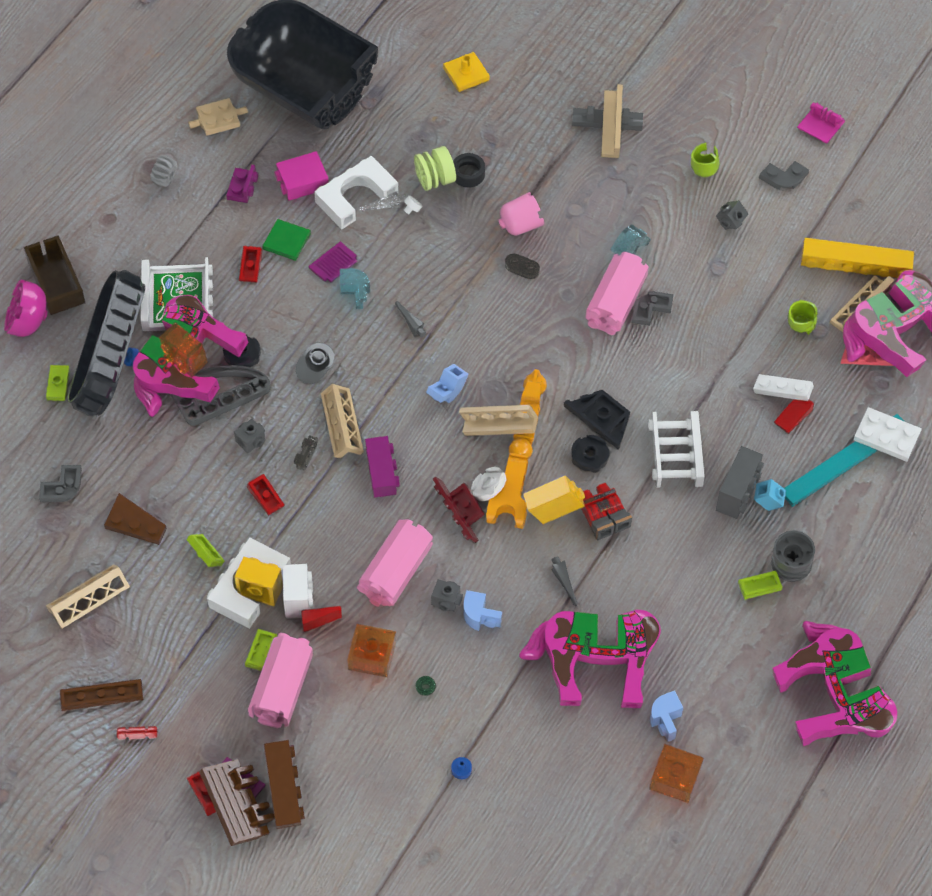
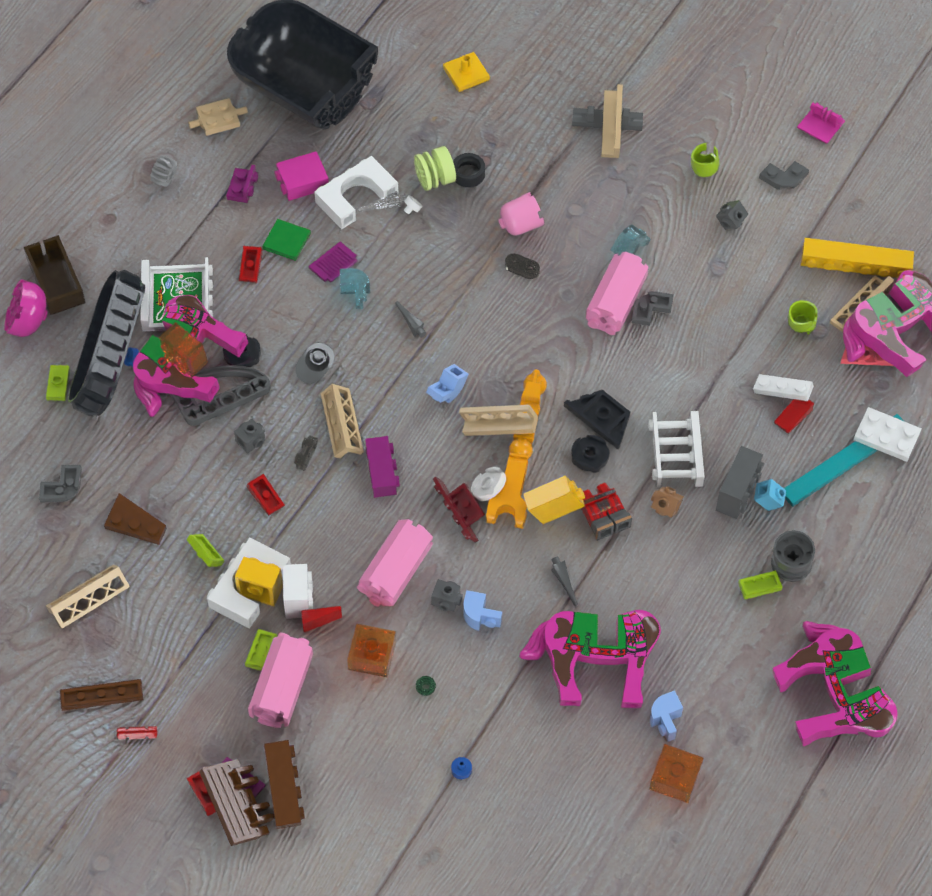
none -> medium nougat brick [651,486,684,518]

